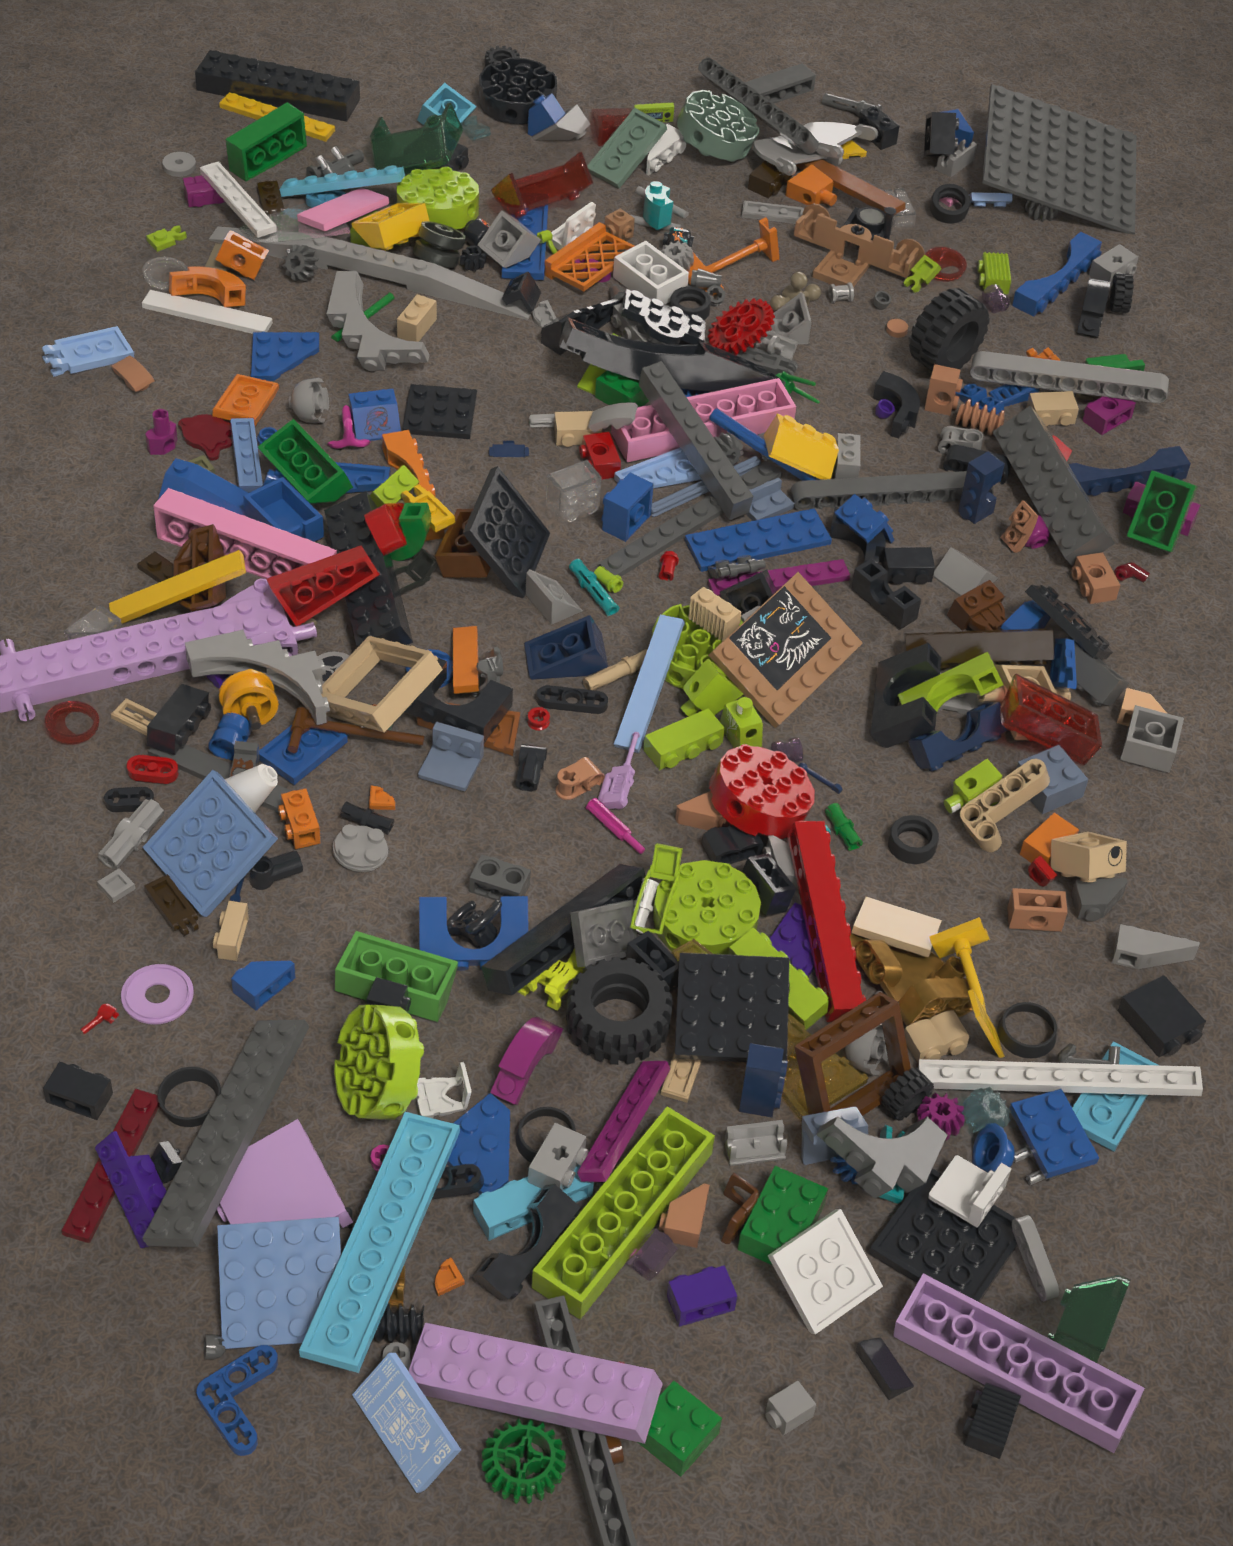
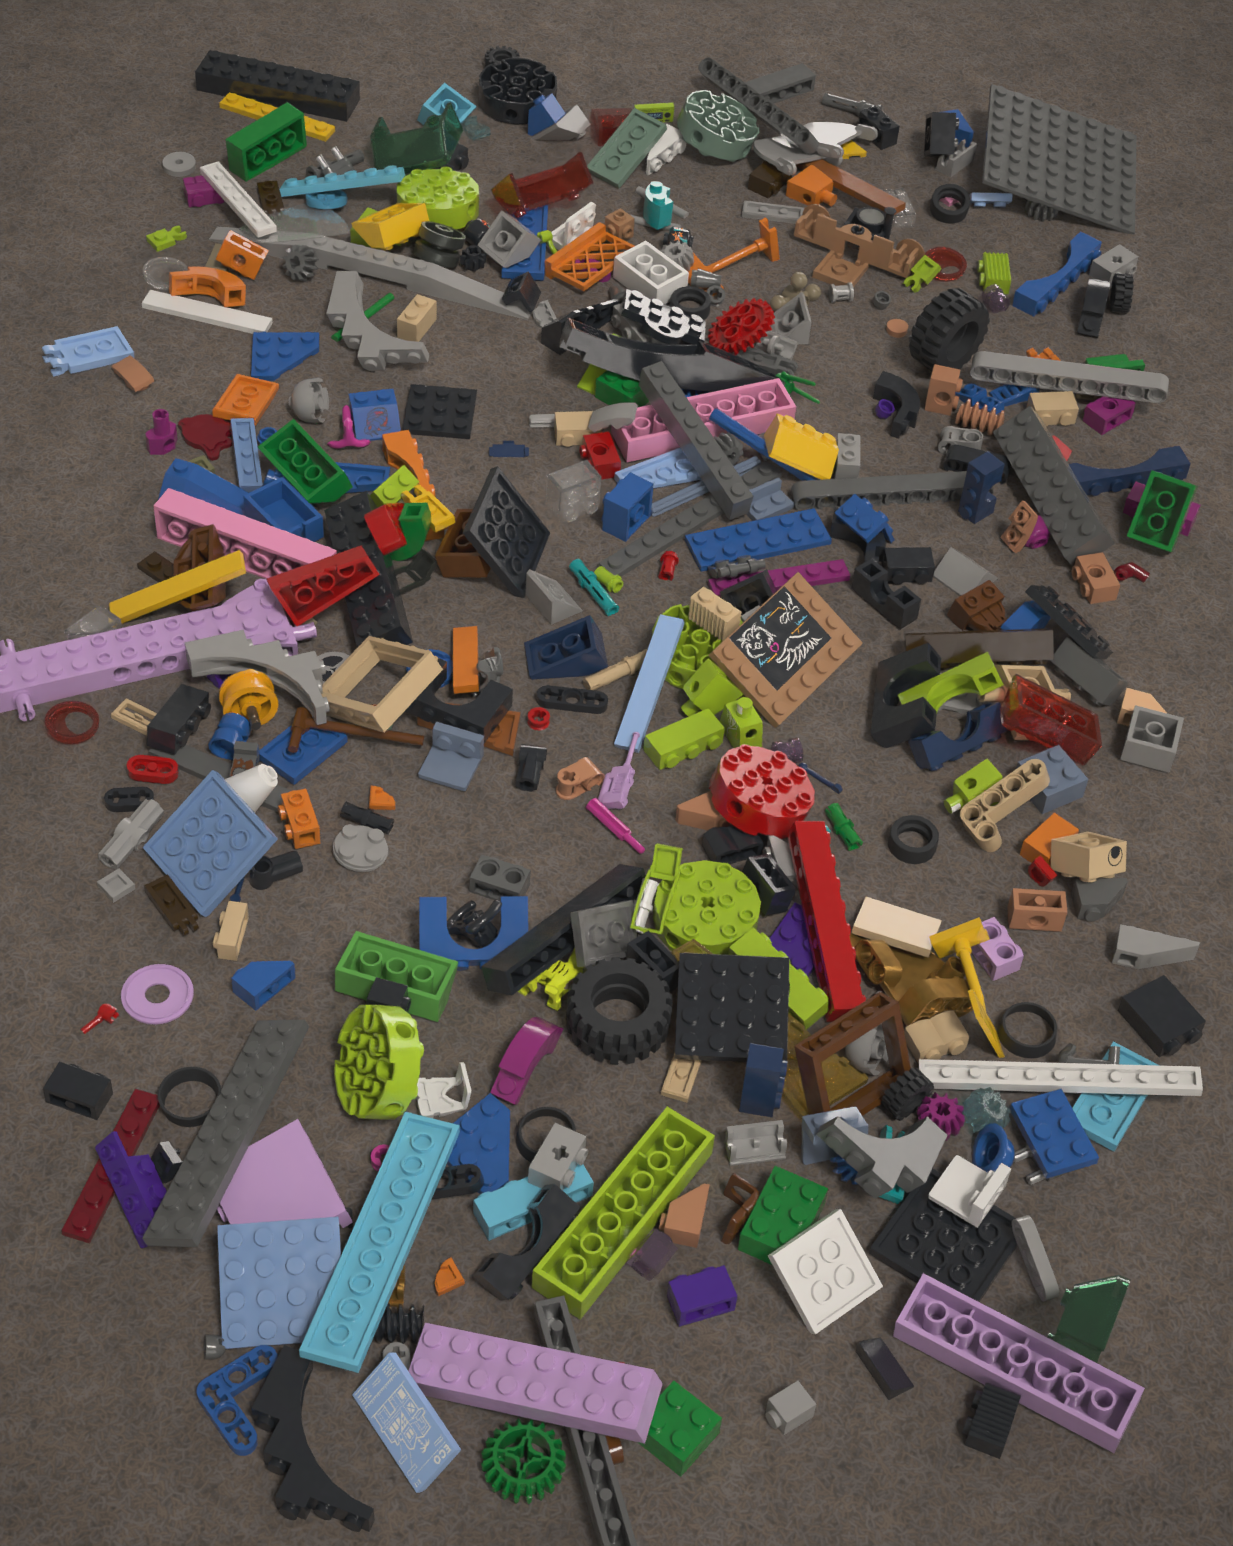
bright pink tile [297,187,389,231] -> none
magenta plate [577,1061,671,1182] -> none
blue wing [1049,639,1077,689] -> none
none -> black arch [251,1345,375,1532]
none -> lavender brick [971,917,1024,981]

